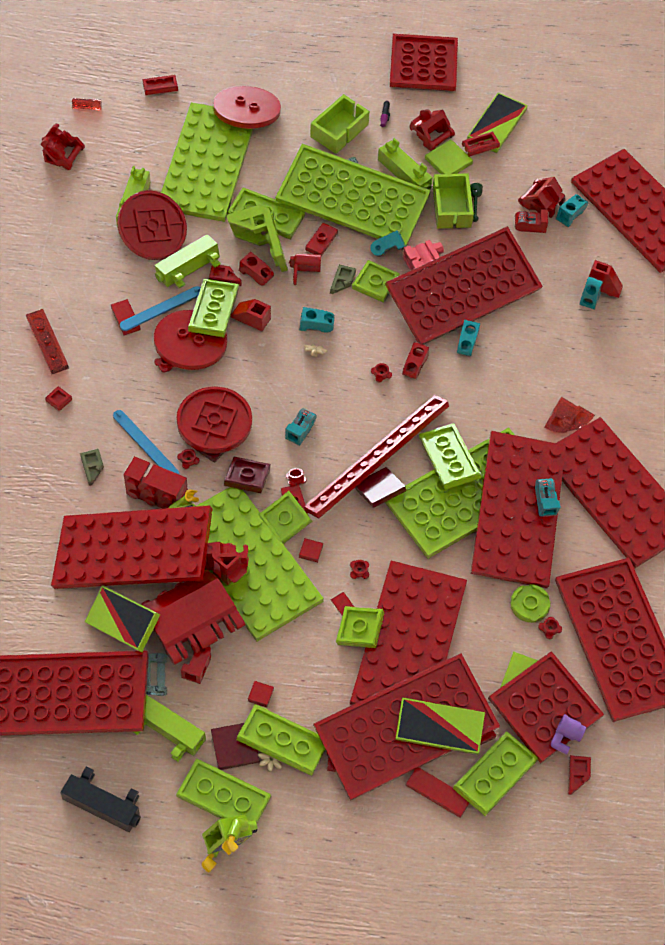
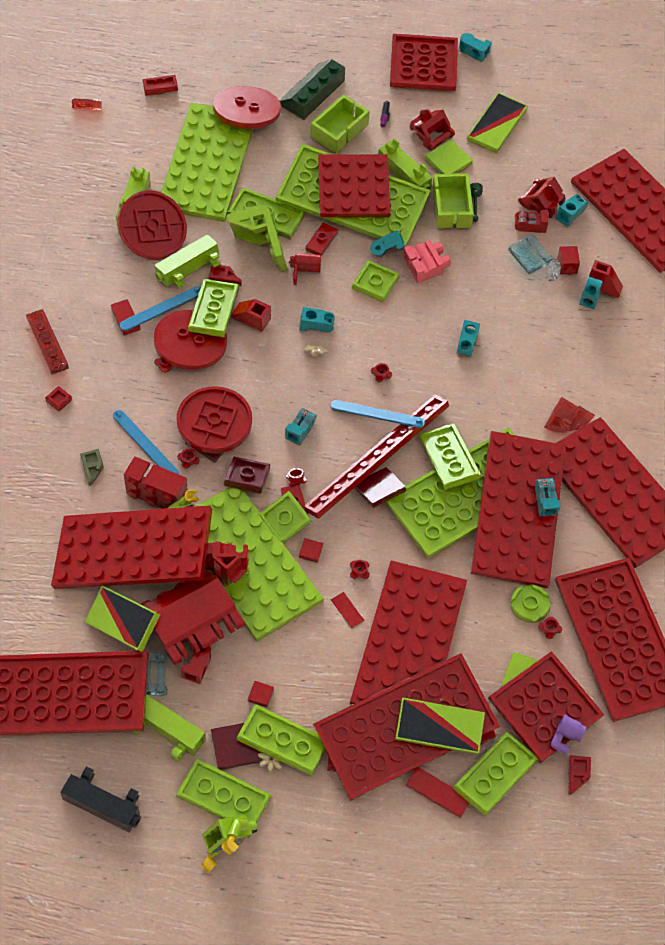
red piece [40,123,85,170] -> none
red leg [239,251,274,286] -> none
olive tile [330,264,356,294] -> none
lime tile [336,606,384,648] -> none
red plate [385,226,543,345] -> none
red leg [402,342,429,379] -> none
red tile [462,131,500,157] -> none
none -> dark green slope [279,59,345,120]
none -> red plate [318,154,391,217]
none -> piece [331,400,425,428]
none -> teal leg [459,33,492,62]
none -> clear light blue plate [508,235,555,274]
none -> clear plate [546,259,561,281]
none -> red brick [557,246,580,275]

